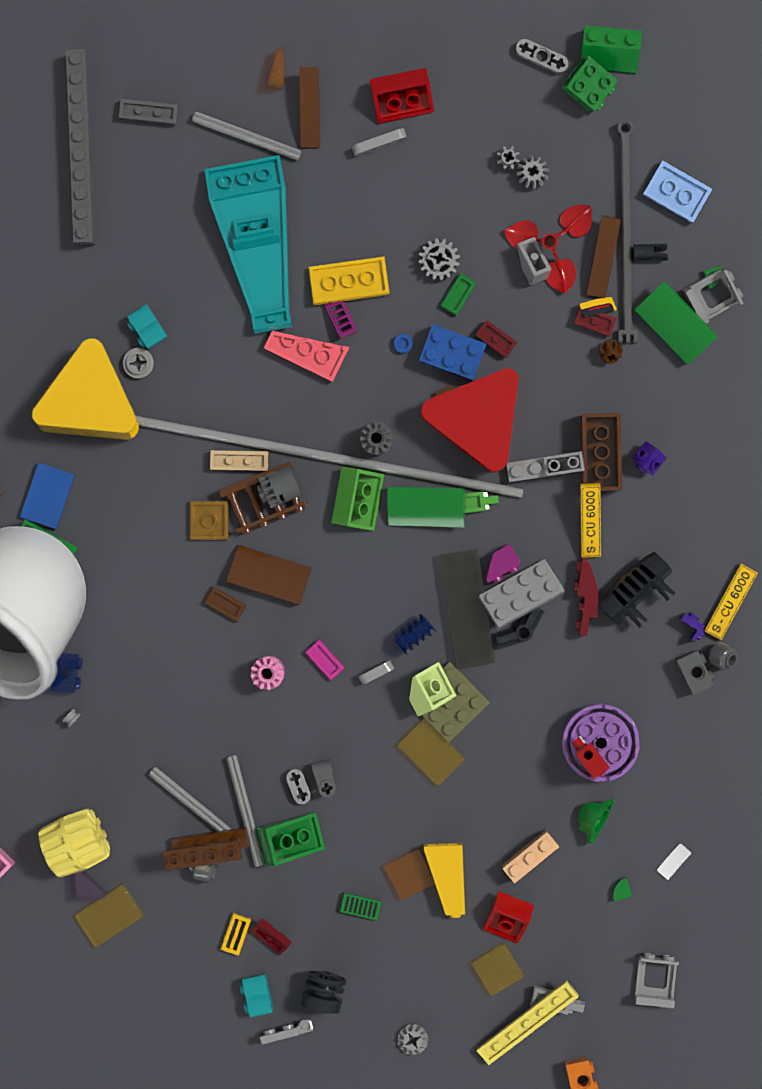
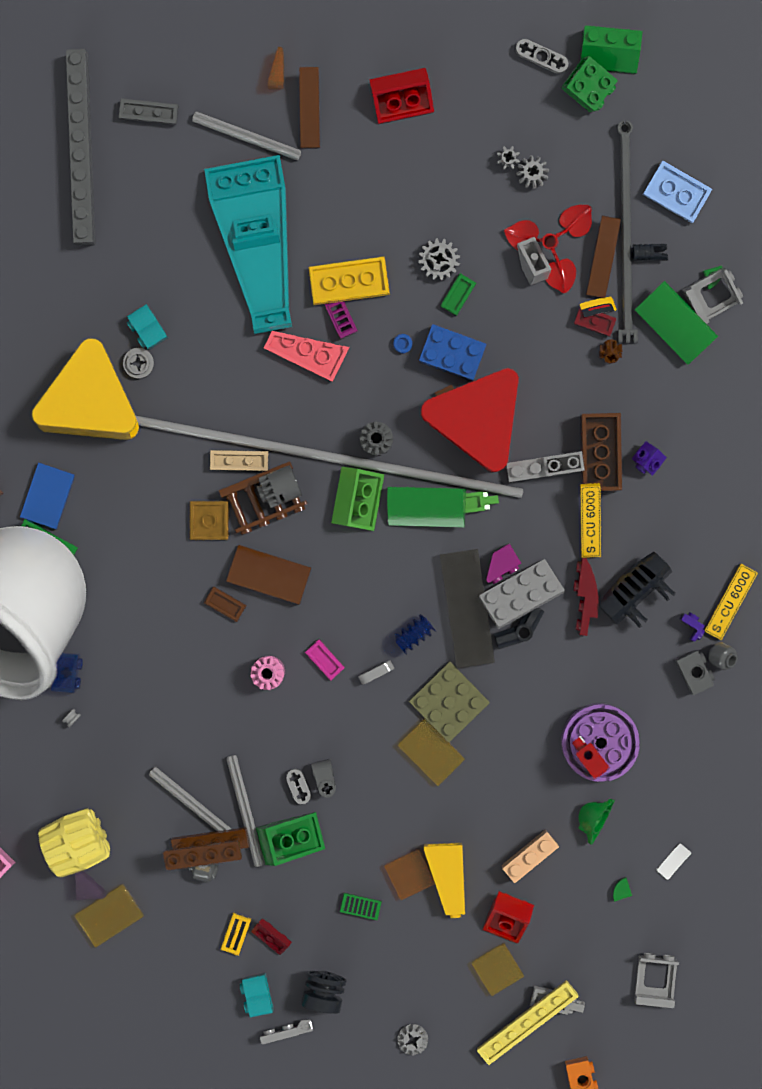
light grey beam [352,128,407,157] -> none
yellowish green slope [409,662,456,716] -> none
dark red plate [475,320,517,358] -> none

